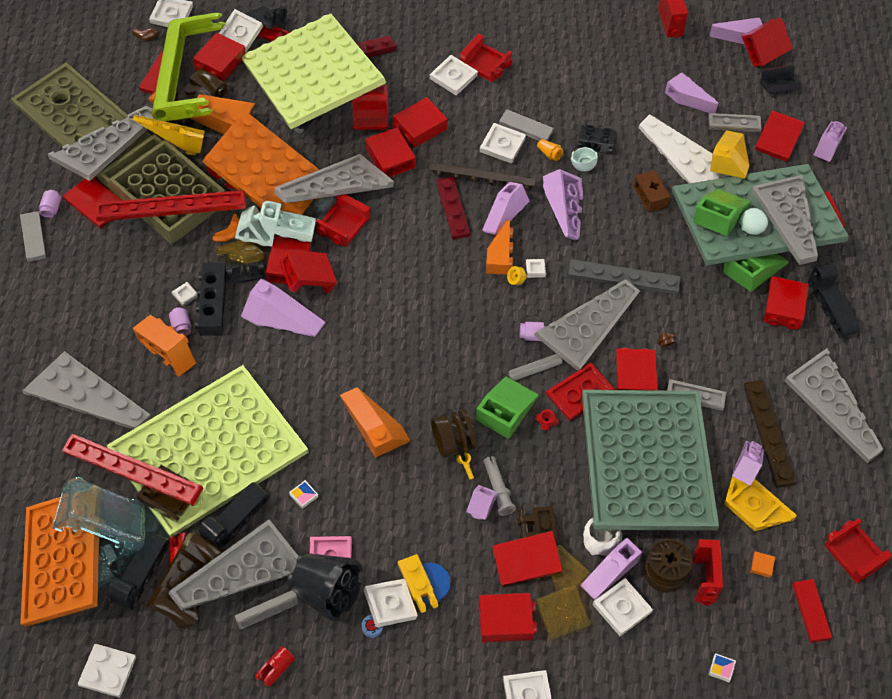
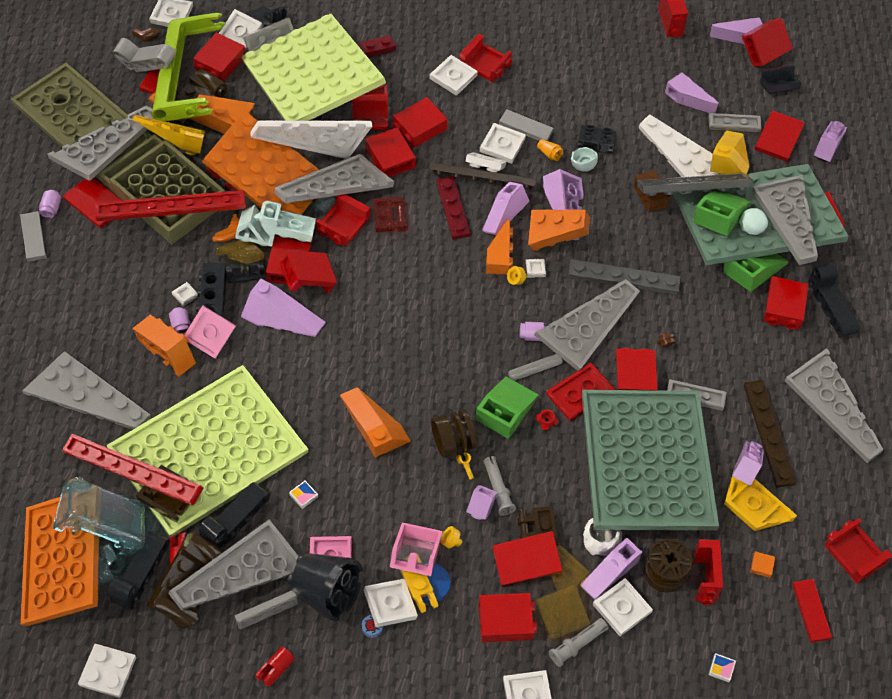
none -> light grey beam [113,38,176,72]
none -> bright pink tile [185,305,236,359]
none -> light grey tile [242,18,294,52]
none -> white wing [250,121,372,159]
none -> clear red plate [373,197,408,232]
none -> bright pink window [390,523,442,576]
none -> yellow tile [441,526,462,548]
none -> white plate [466,152,507,172]
none -> orange wedge [528,210,590,251]
none -> light grey pin [549,618,608,667]
none -> dark grey plate [637,173,753,196]

